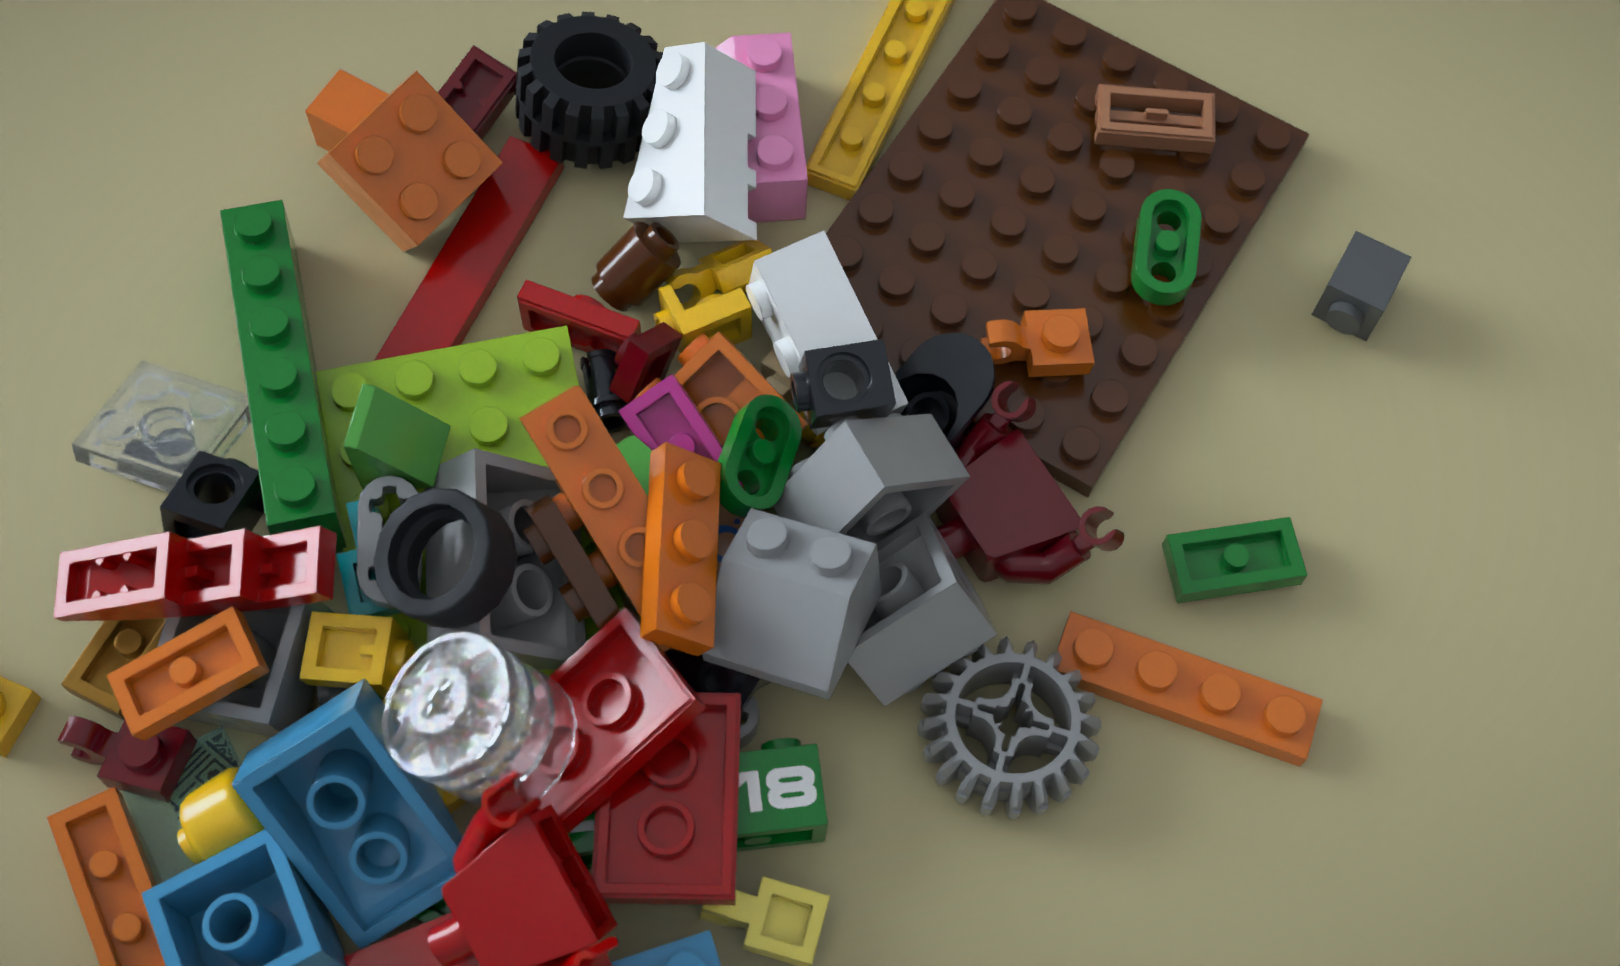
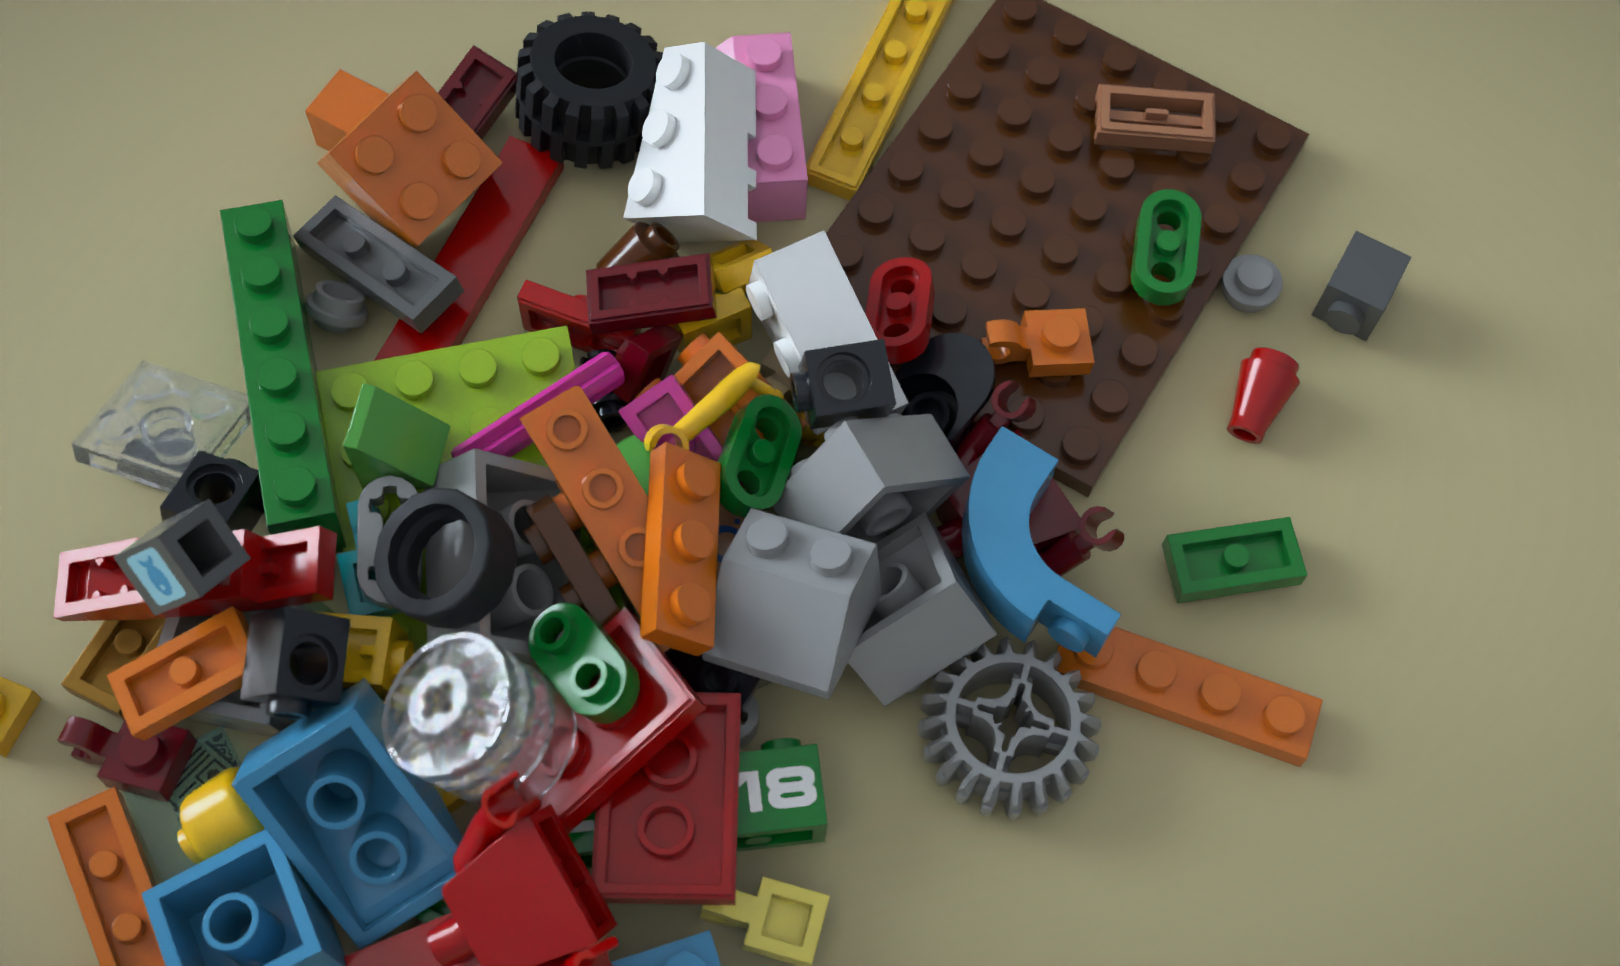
none -> dark grey brick [113,499,251,616]
none -> black brick [240,606,350,720]
none -> dark grey plate [293,195,464,334]
none -> light grey plate [304,280,368,333]
none -> dark pink axle [451,351,625,458]
none -> green plate [528,603,640,724]
none -> dark red plate [586,253,717,335]
none -> yellow piece [644,362,784,452]
none -> red plate [865,257,935,364]
none -> dark azure arch [961,426,1121,657]
none -> light grey plate [1221,254,1283,313]
none -> red cone [1227,347,1300,444]

